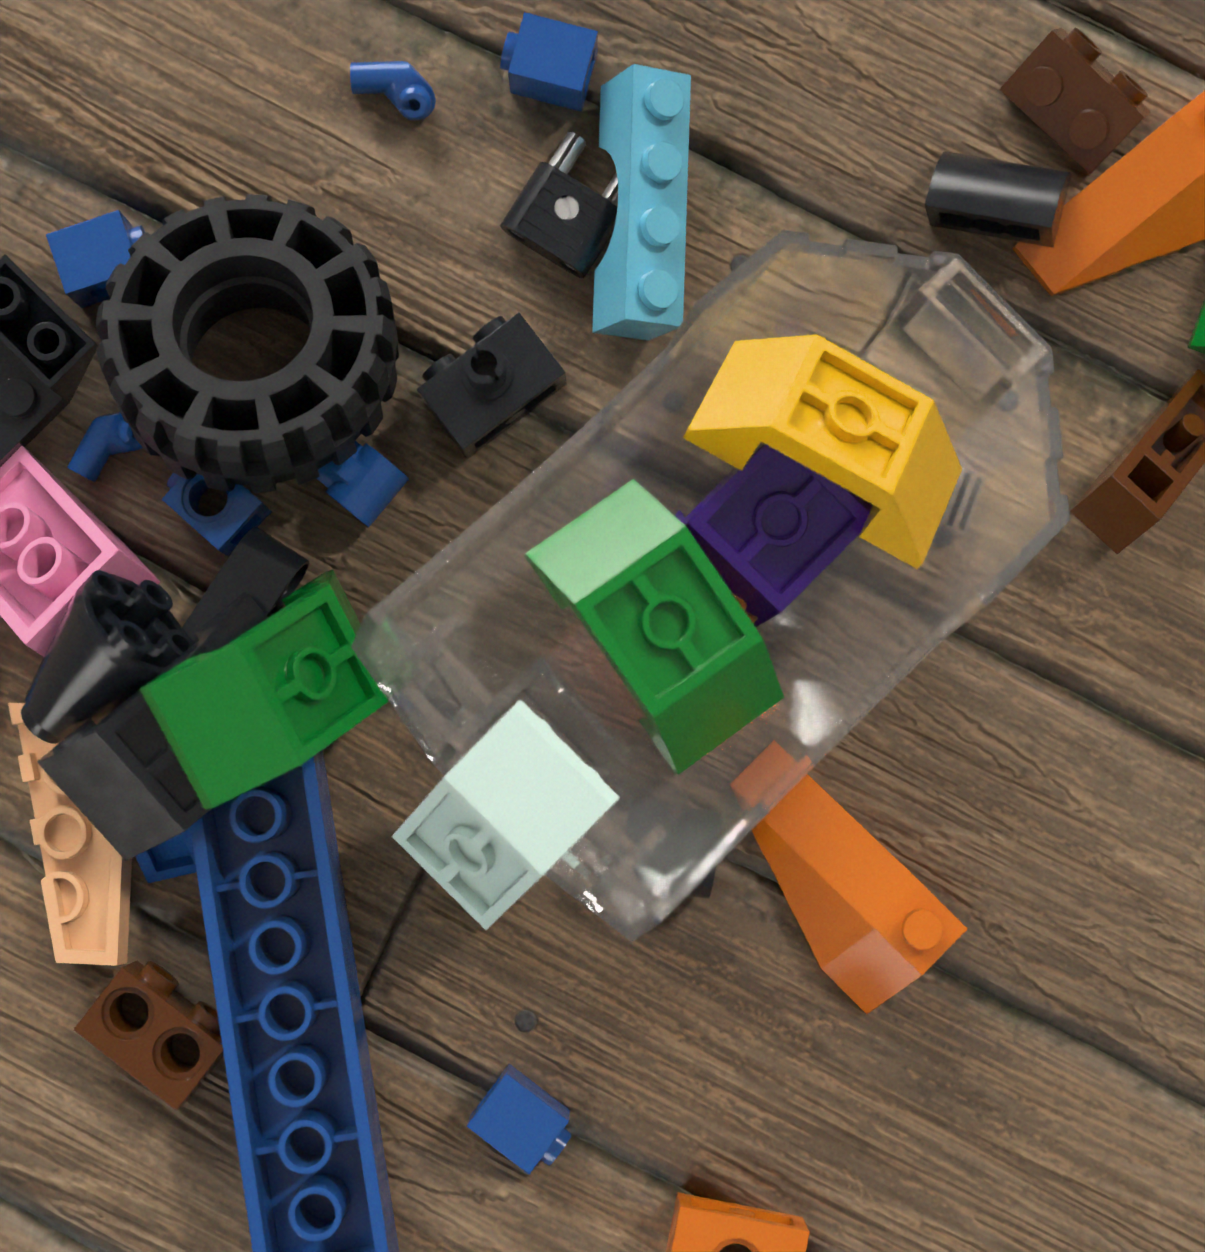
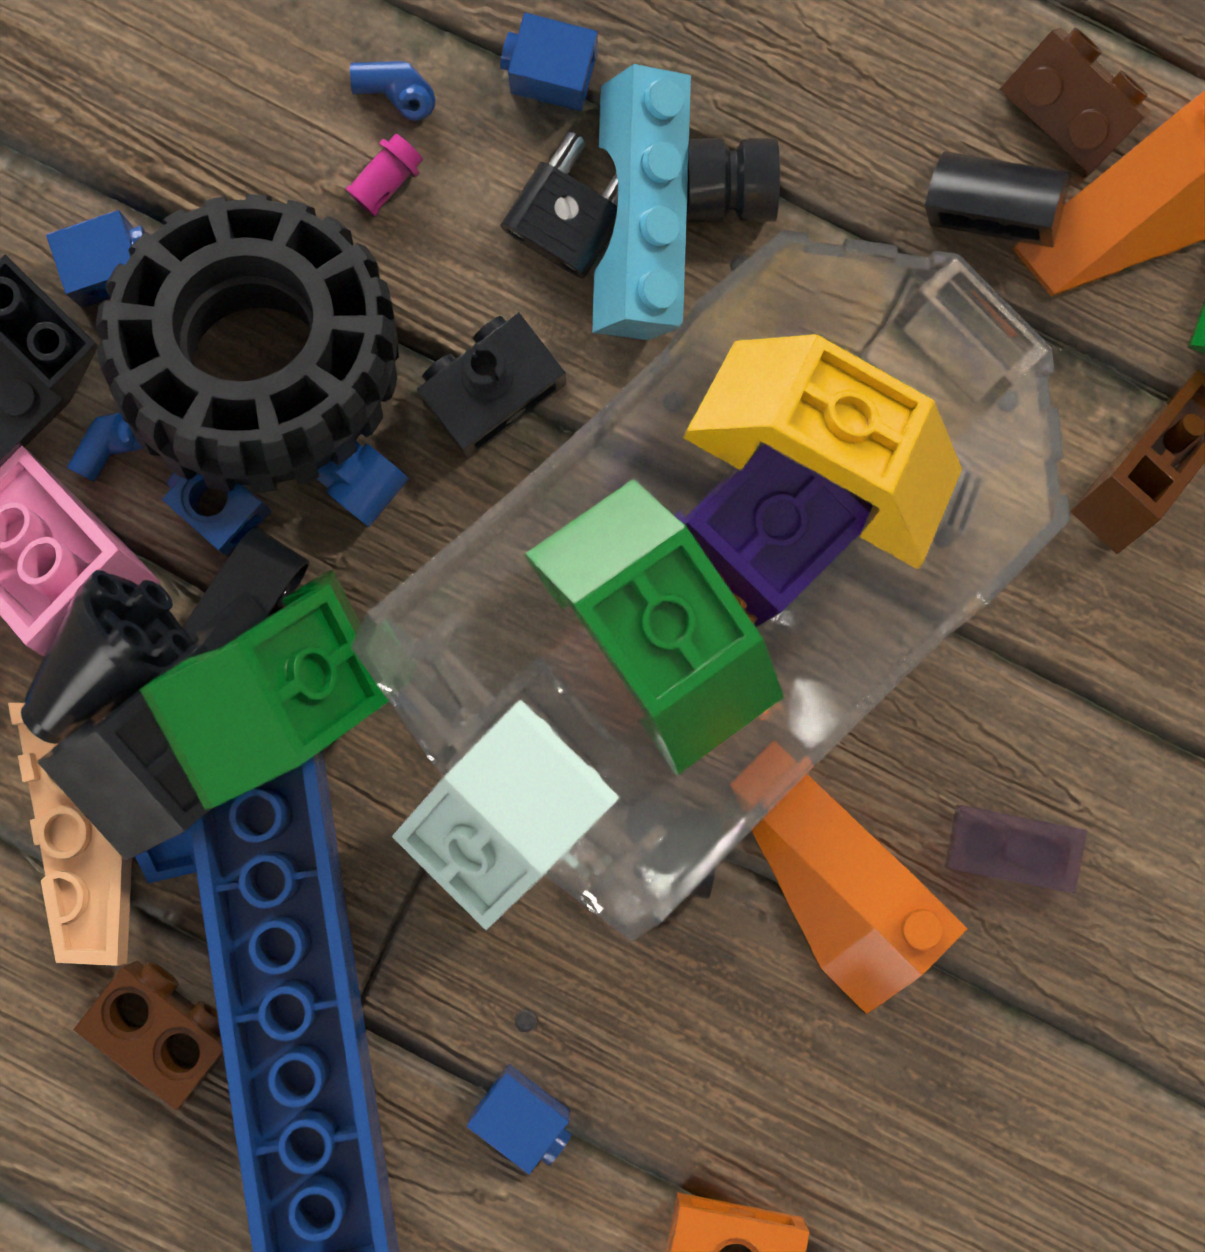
none -> dark pink pin [345,134,424,217]
none -> black wheel [687,138,780,222]
none -> plate [945,805,1087,894]

